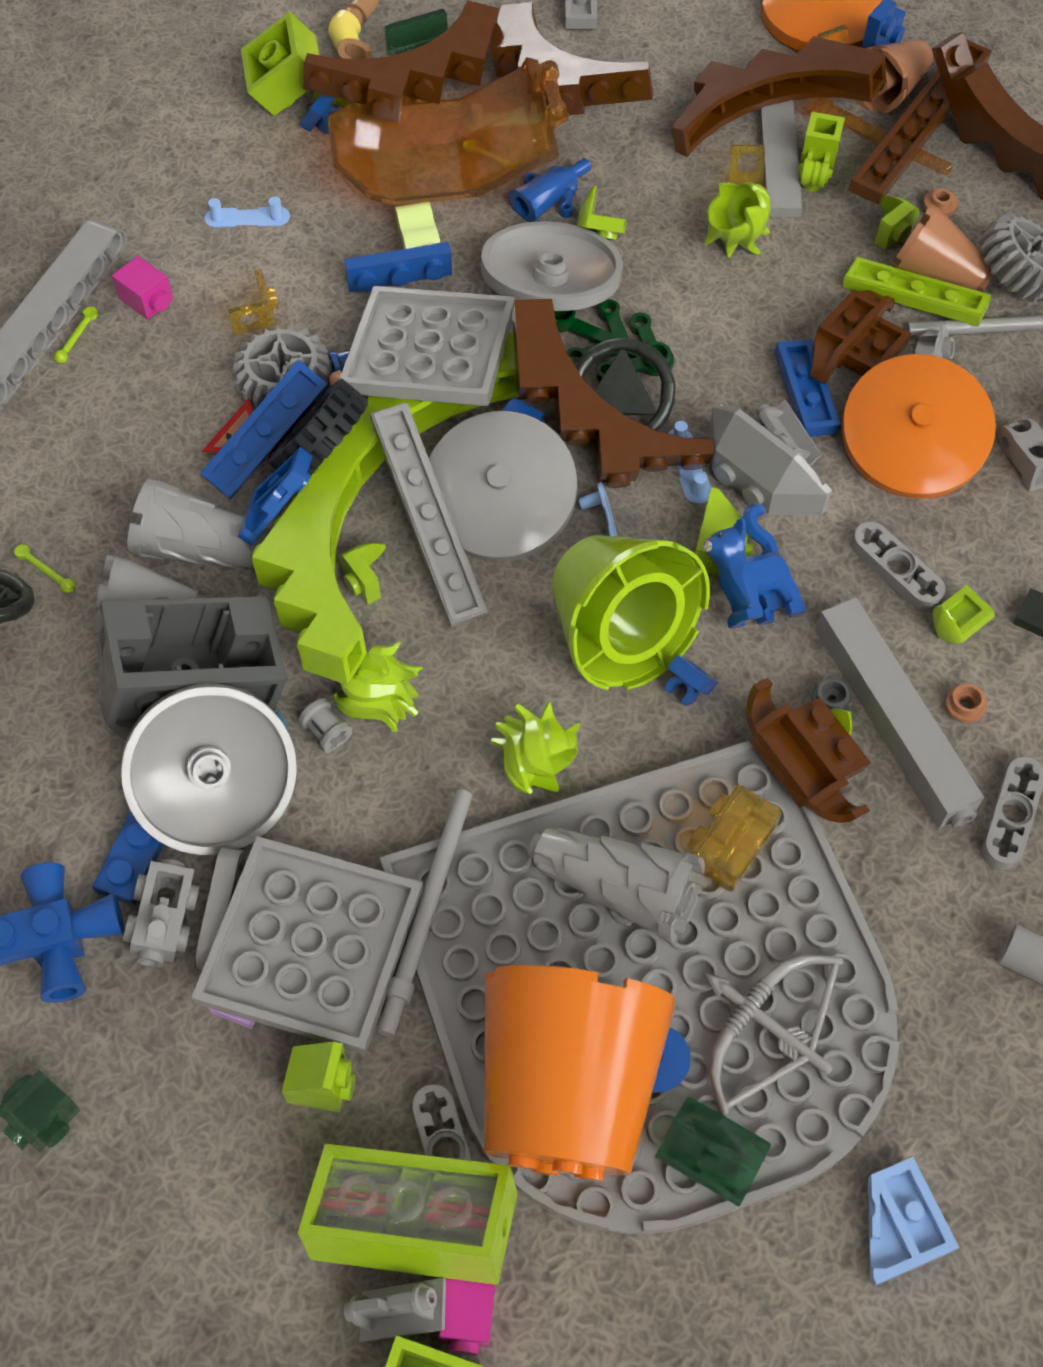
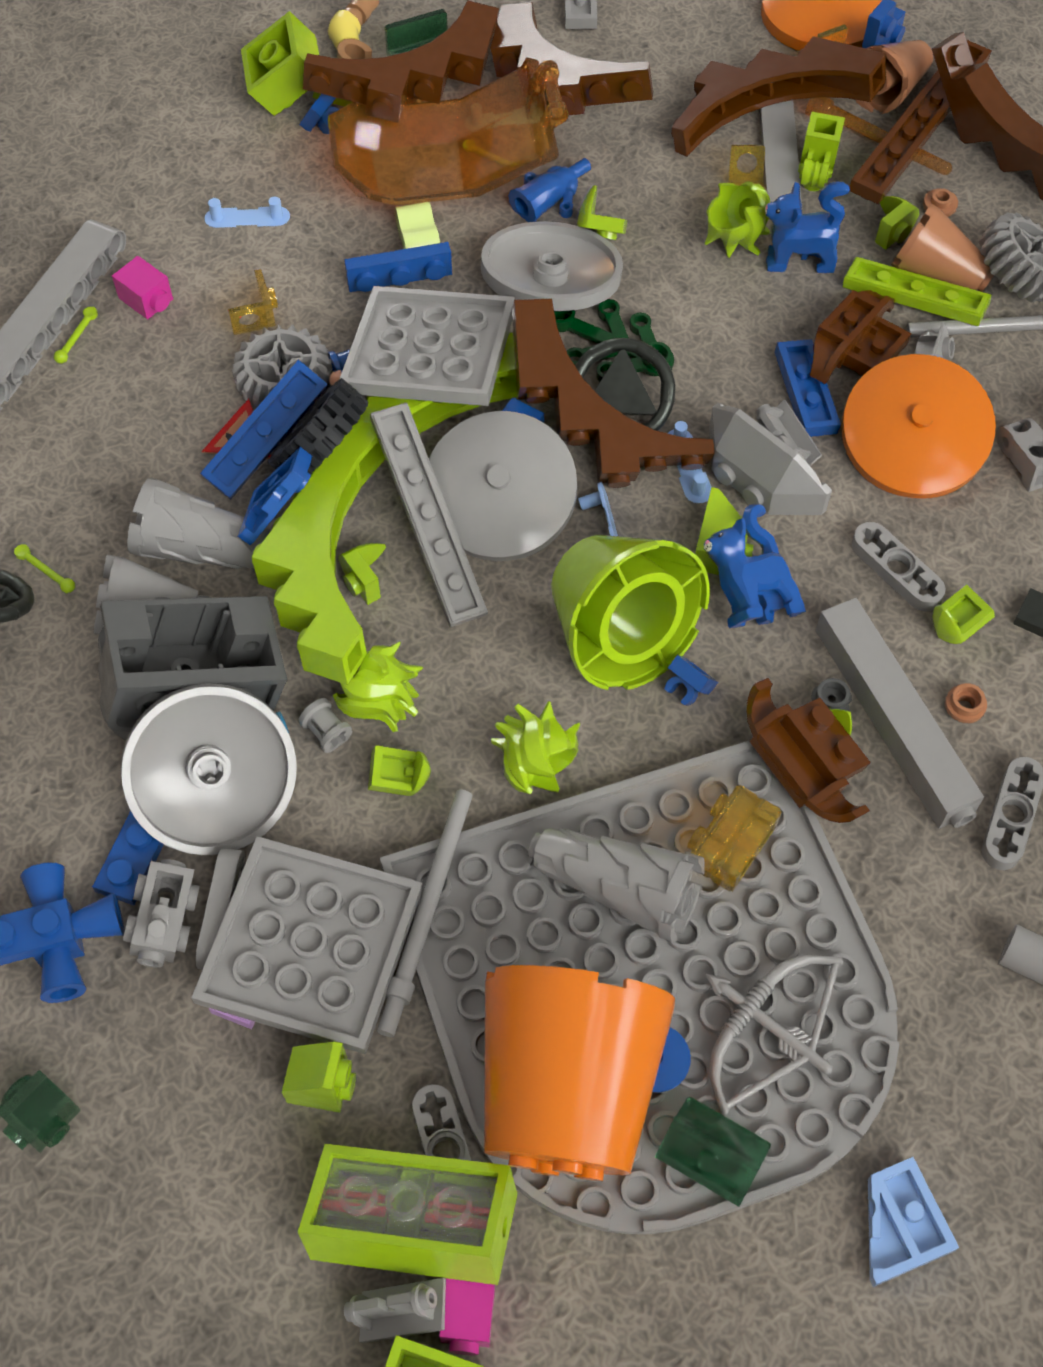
none -> lime plate [368,745,431,796]
none -> blue animal [765,181,850,273]

